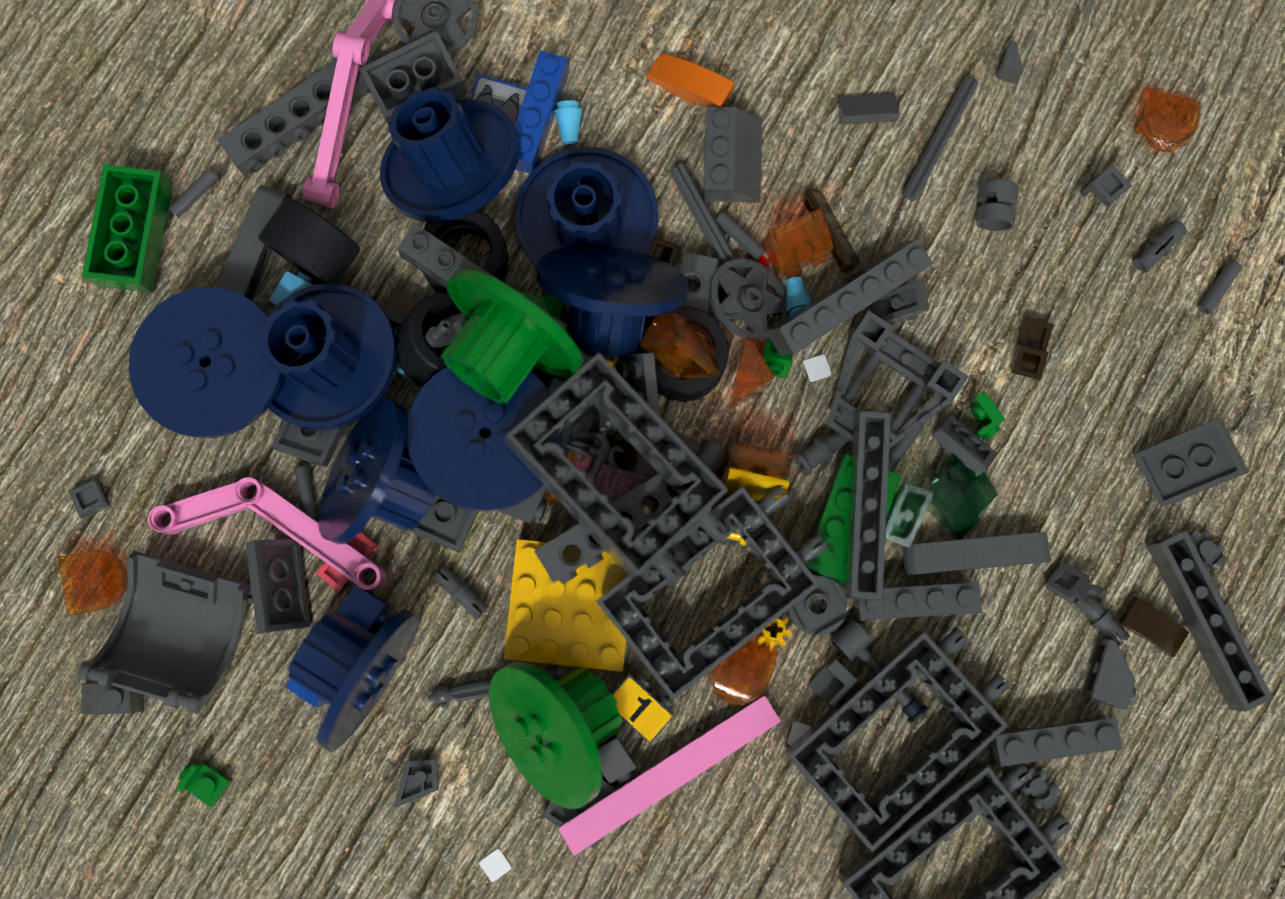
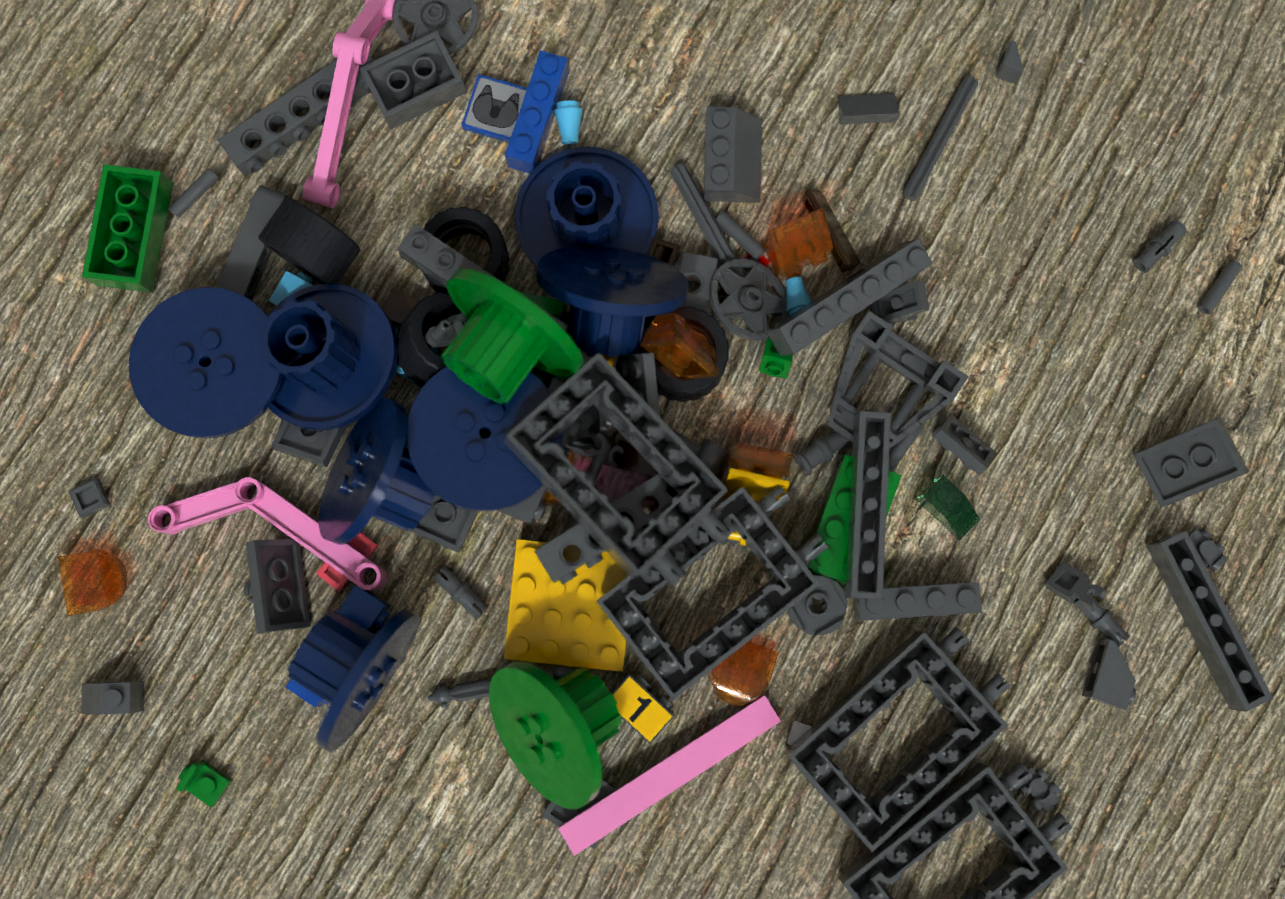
dark grey hinge [77,550,248,714] -> none
dark grey piece [295,466,318,522] -> none
dark blue piece [380,87,520,222] -> none
dark grey piece [394,759,439,808] -> none
white sticker [479,849,511,882] -> none
dark grey slope [597,733,636,784] -> none
orange slope [646,53,735,108] -> none
clear orange slope [729,340,775,409] -> none
yellow gear [757,618,792,652] -> none
white sticker [803,354,832,382] -> none
dark grey panel [808,659,858,707] -> none
dark grey piece [830,619,928,723] -> none
clear green slope [885,481,933,548] -> none
dark grey beam [902,532,1051,576] -> none
clear green slope [934,454,998,516] -> none
green bracket [969,391,1006,440] -> none
dark grey wheel [976,179,1018,231] -> none
dark grey arch [988,715,1123,767] -> none
dark brown slope [1011,317,1054,381] -> none
dark grey panel [1081,165,1132,207] -> none
dark brown slope [1119,597,1189,657] -> none
clear orange slope [1134,88,1201,152] -> none

